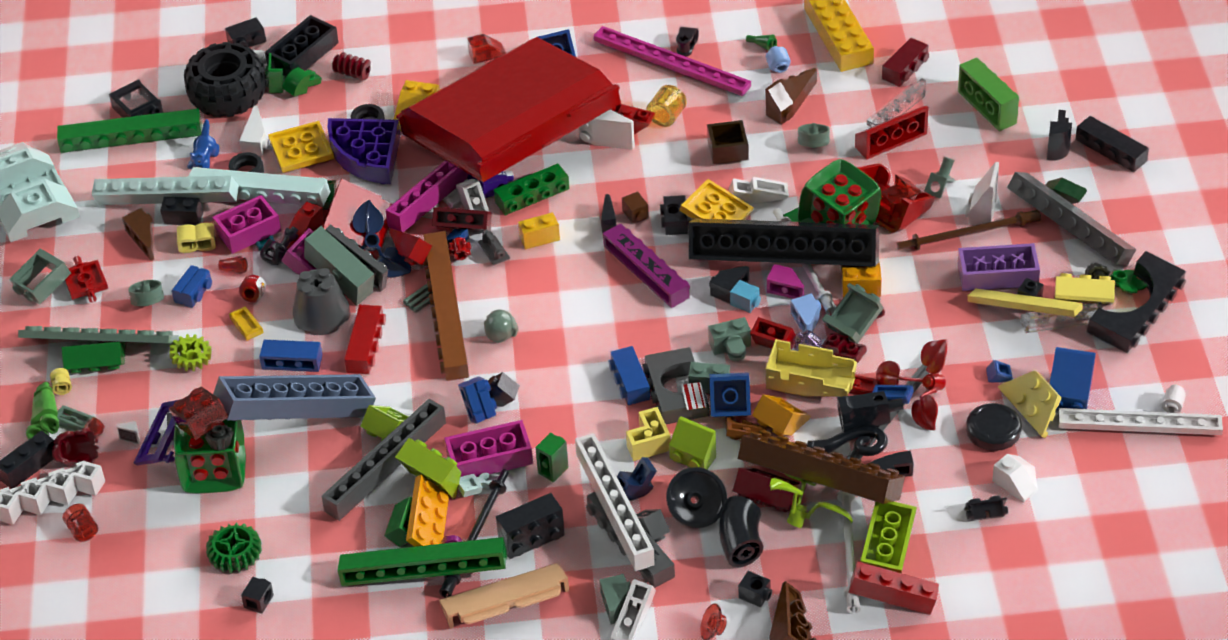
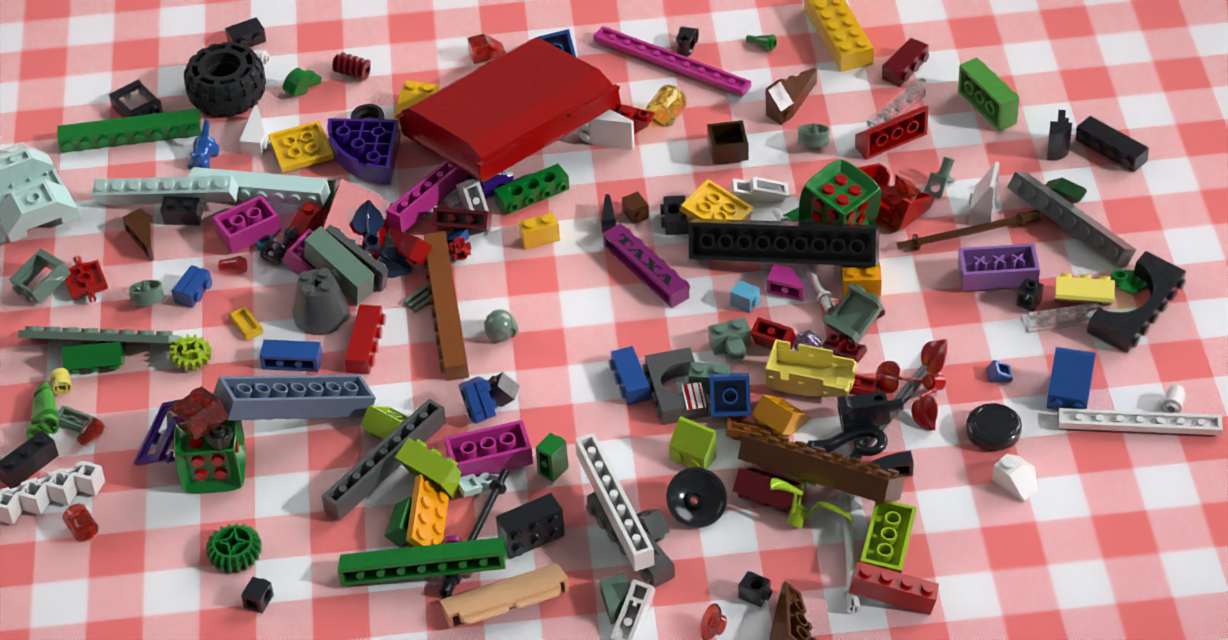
dark red hair [52,427,99,466] -> none
slope [116,421,140,444] -> none
light yellow brick [177,223,216,253] -> none
black tyre [229,152,264,173] -> none
red head [239,275,266,302] -> none
black brick [265,15,339,77] -> none
green piece [265,53,283,93] -> none
dark grey hinge [478,230,510,265] -> none
dark blue brick [617,457,657,501] -> none
light yellow brick [626,407,671,461] -> none
black slope [709,266,750,304] -> none
black brick [719,496,764,568] -> none
light blue head [765,46,791,73] -> none
light blue slope [791,293,821,337] -> none
blue tile [872,385,914,404] -> none
black hinge [964,496,1008,521] -> none
light yellow tile [967,288,1082,317] -> none
light yellow wing [998,370,1062,438] -> none
pearl dark grey piece [1085,262,1111,279] -> none

